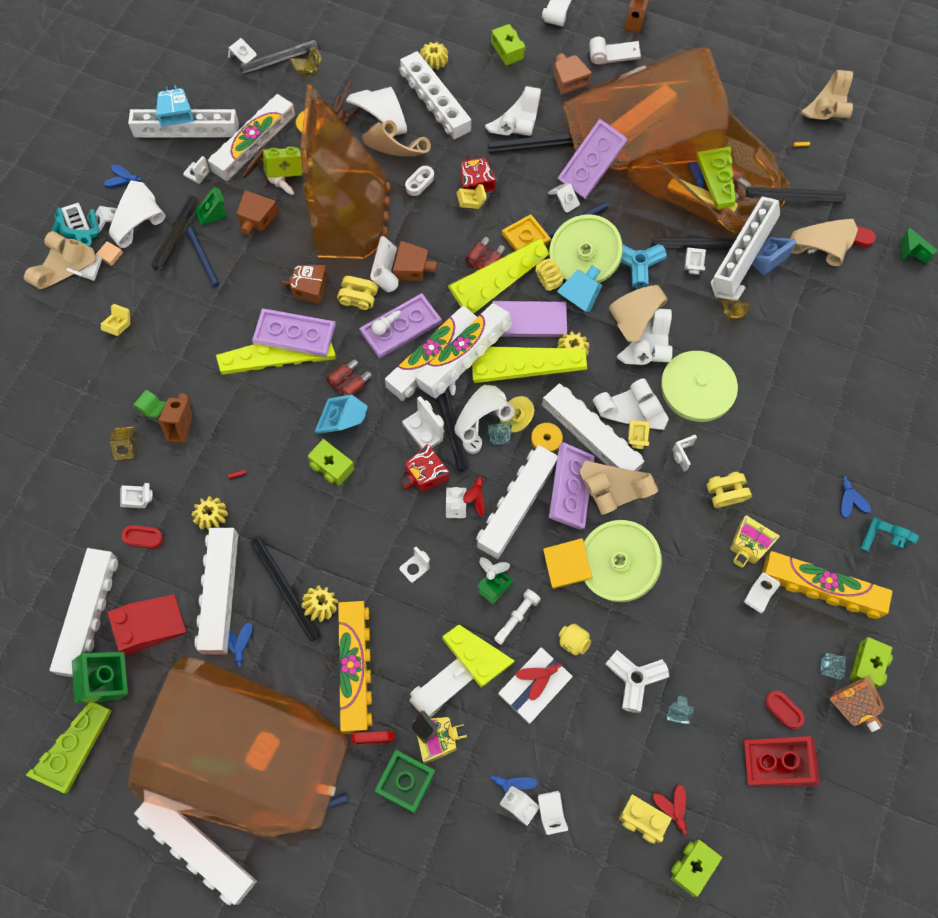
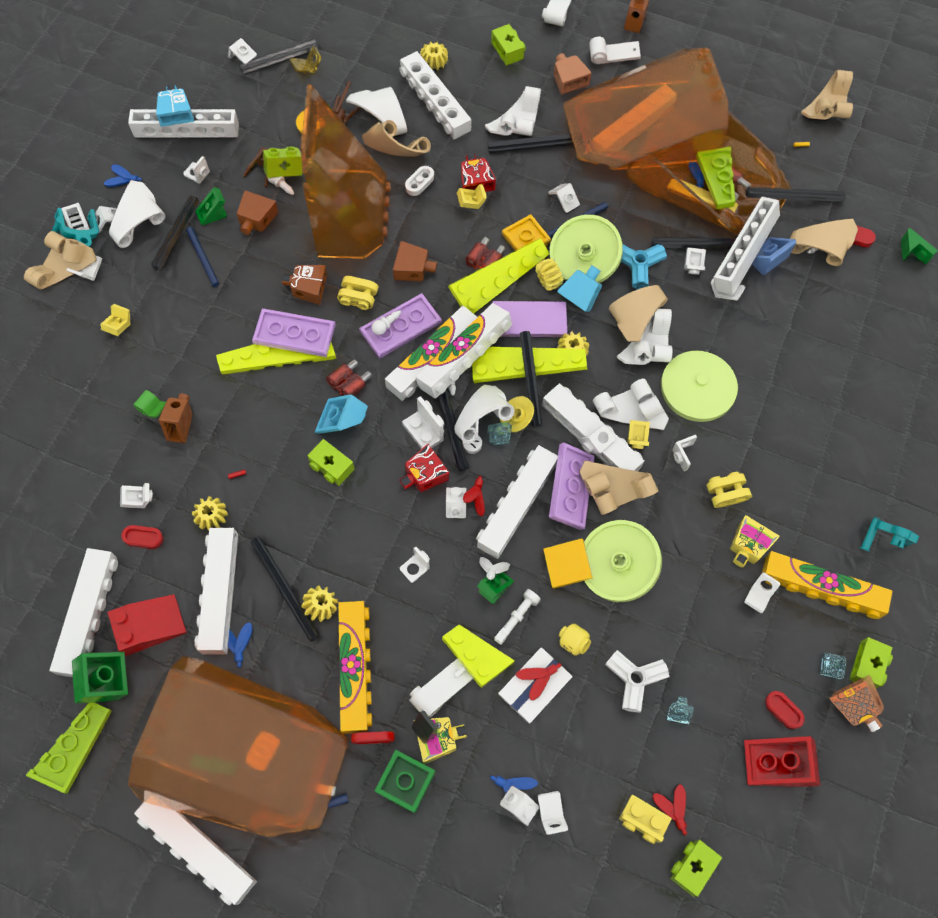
light nougat tile [95,242,123,266] -> none
clear yellow bracket [109,427,134,460] -> none
white brick [208,94,295,181] -> none
white door [370,236,399,292] -> none
yellow piece [531,423,563,453] -> none
lavender tile [557,119,628,199] -> none
clear yellow bracket [722,298,751,319] -> none
blue piece [840,476,871,518] -> none
none -> black axle [520,331,542,426]
none -> white bracket [578,424,615,454]

